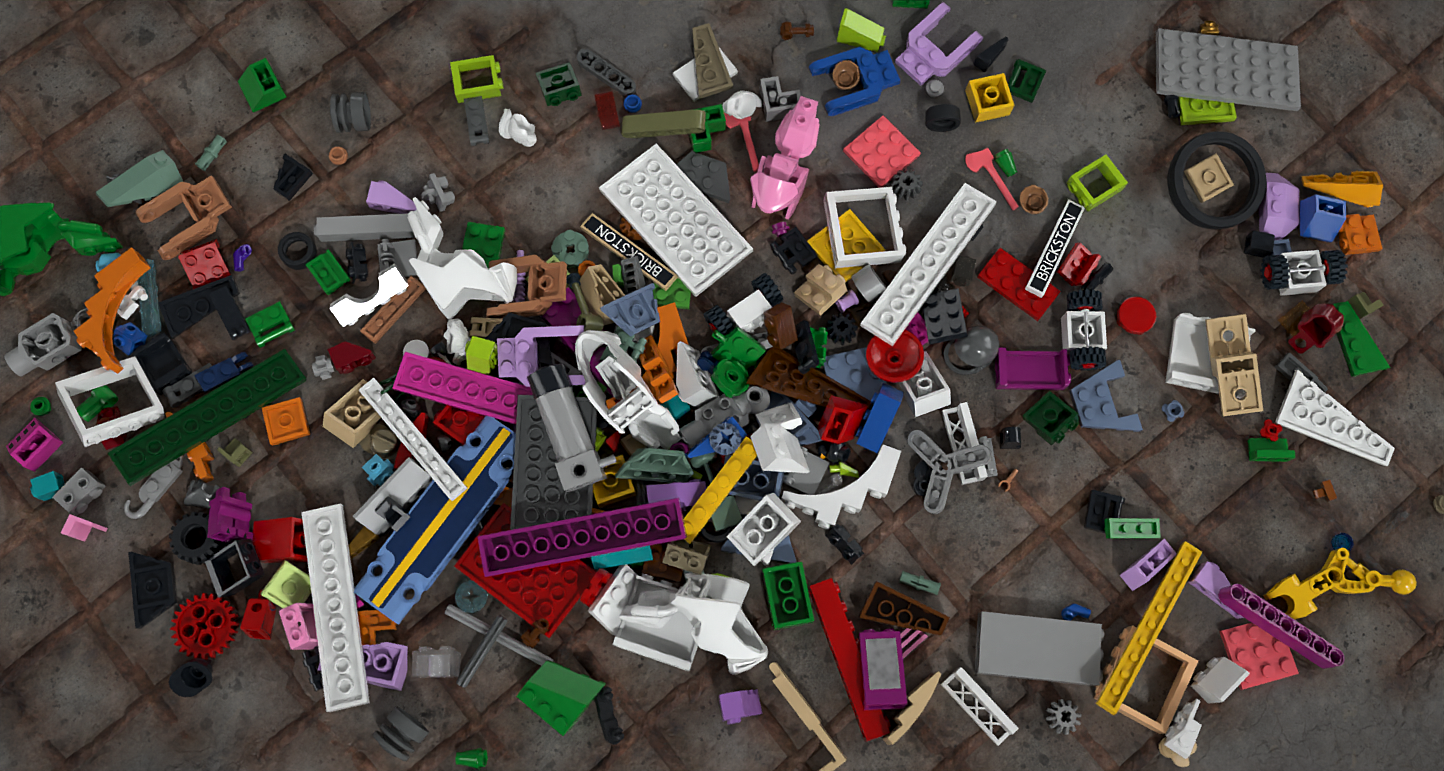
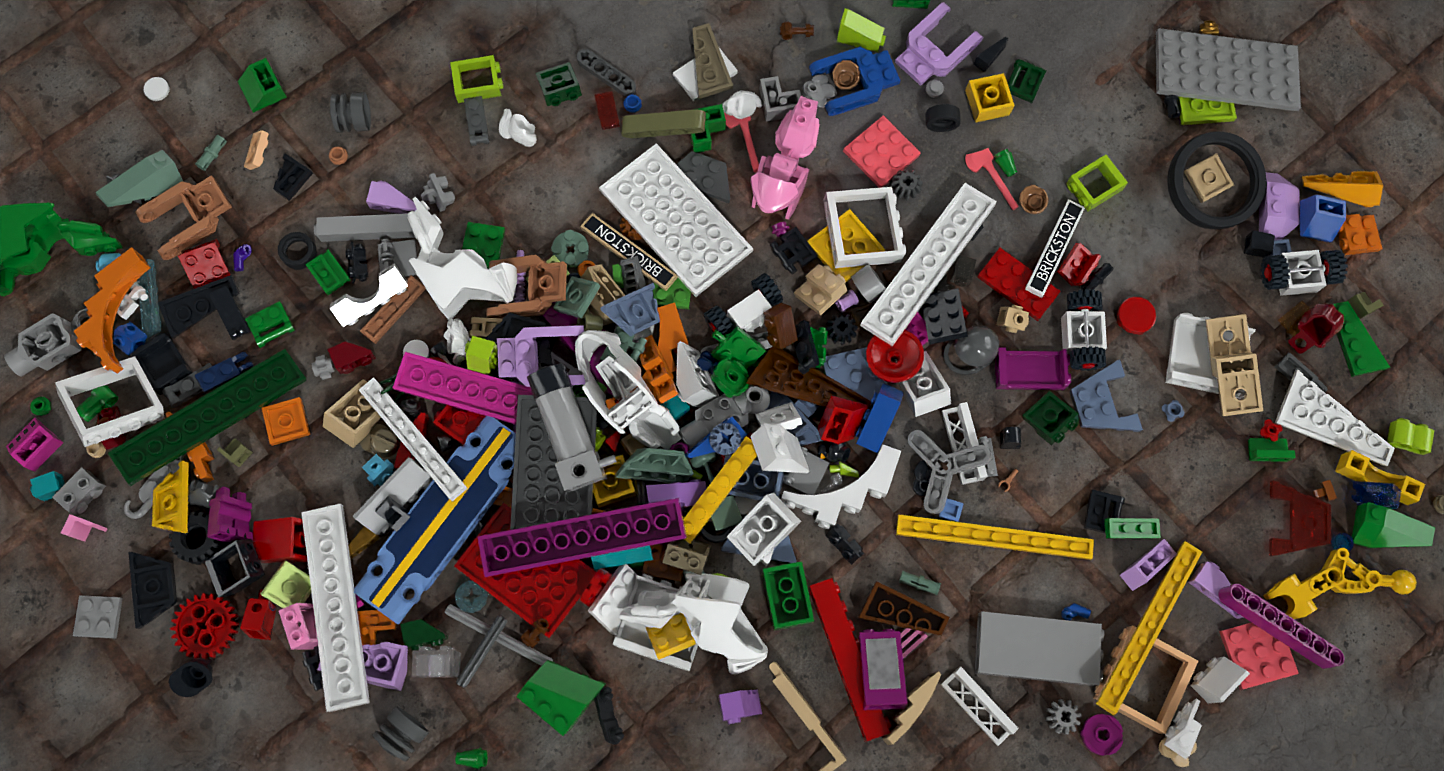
none -> light grey plate [73,595,123,639]
none -> tan plate [86,442,106,458]
none -> white piece [144,77,170,101]
none -> yellow wing [152,460,189,533]
none -> light nougat plate [244,130,269,170]
none -> dark green slope [400,619,448,652]
none -> sand green plate [553,276,601,318]
none -> yellow plate [645,613,696,660]
none -> light grey plate [802,75,837,108]
none -> yellow plate [896,515,1094,560]
none -> medium blue plate [938,498,964,522]
none -> tan brick [996,305,1029,333]
none -> magenta plate [1080,714,1123,756]
none -> clear red wing [1269,480,1331,557]
none -> yellow arch [1335,450,1425,505]
none -> green wedge [1351,502,1435,548]
none -> clear blue hinge [1352,481,1401,509]
none -> lime brick [1387,418,1434,455]

